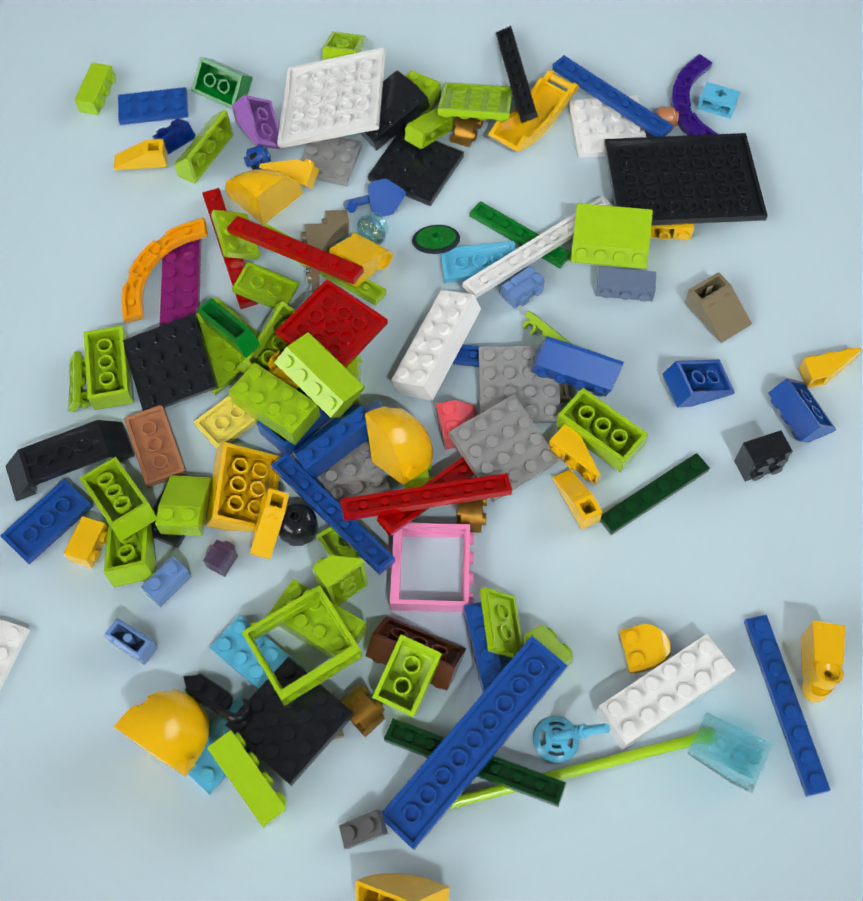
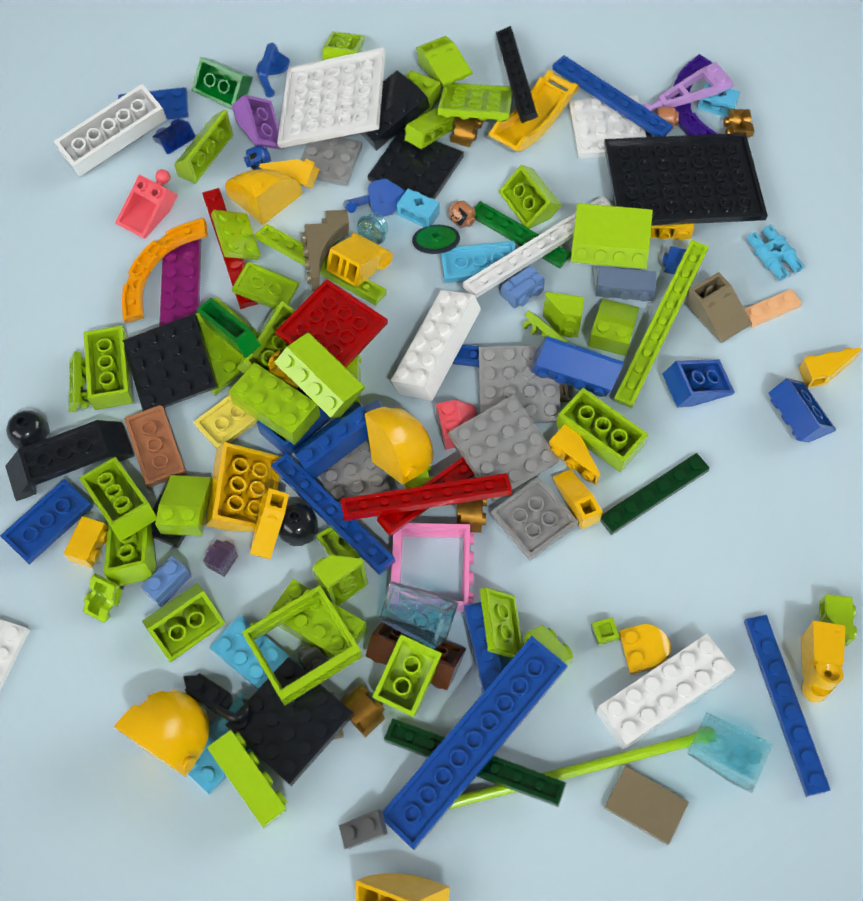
lime brick [74,62,116,115] -> none
medium blue brick [104,618,158,665] -> none
yellow slope [114,139,168,170] -> none
red plate [227,216,364,285] -> none
medium azure dish [533,717,610,763] -> none
black brick [734,430,793,482] -> none
none -> black cylinder [6,410,50,449]
none -> white brick [54,84,167,177]
none -> lime cylinder [83,573,123,623]
none -> coral slope [115,169,178,239]
none -> lime slope [142,583,226,662]
none -> blue piece [256,43,290,98]
none -> dark grey plate [298,645,328,673]
none -> clear light blue slope [379,582,458,650]
none -> medium azure brick [397,189,440,227]
none -> lime slope [416,35,473,86]
none -> nougat head [448,201,476,228]
none -> light grey plate [490,477,579,561]
none -> lime slope [498,165,562,229]
none -> lime slope [542,292,585,338]
none -> lime slope [589,298,639,356]
none -> lime plate [591,617,620,646]
none -> dark tan tile [604,766,689,846]
none -> lime plate [614,240,709,409]
none -> lavender plate [642,62,733,112]
none -> blue brick [662,246,687,274]
none -> pearl gold cylinder [723,109,754,138]
none -> light nougat plate [744,289,802,328]
none -> medium azure pin [746,224,805,281]
none -> lime slope [819,594,857,646]

